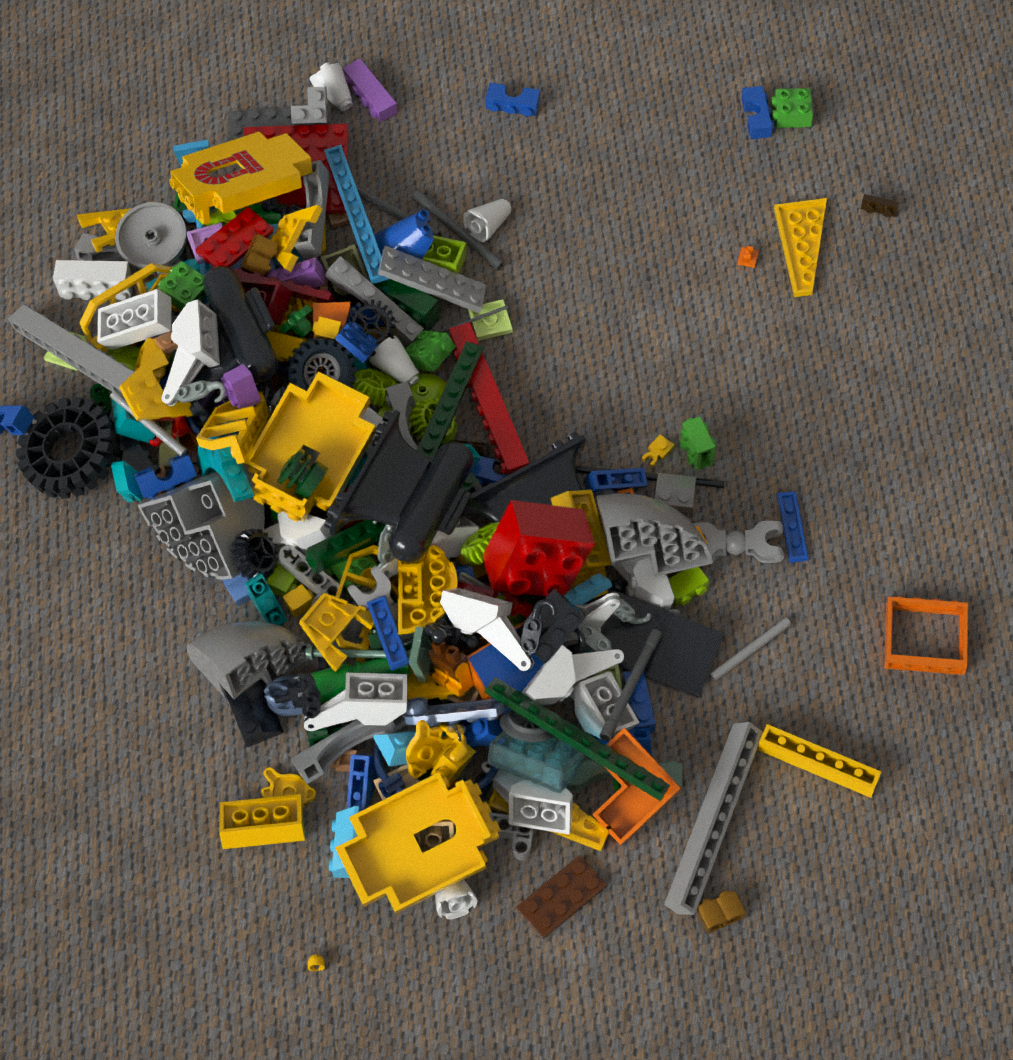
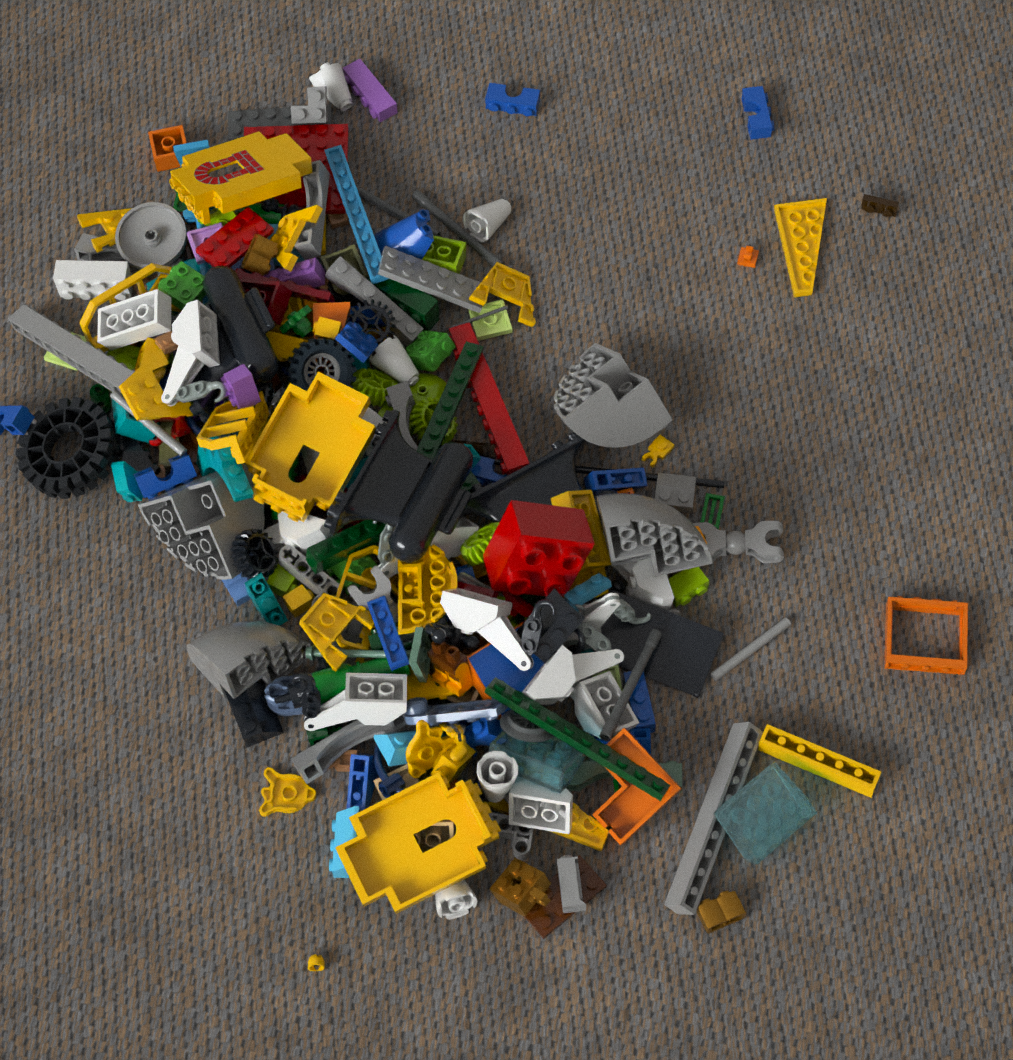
yellow slope [219,794,305,849] -> none
dark green wheel [277,449,328,500] -> none
bright green brick [679,416,717,471] -> none
bright green brick [771,88,813,128] -> none
blue tile [777,491,809,563] -> none
none -> orange brick [148,125,187,172]
none -> yellow wing [468,262,536,327]
none -> white cone [476,751,518,803]
none -> pearl gold hinge [490,857,551,916]
none -> light grey brick [554,343,673,448]
none -> light grey window [557,855,586,913]
none -> green tile [700,493,725,530]
none -> clear light blue slope [713,762,817,865]

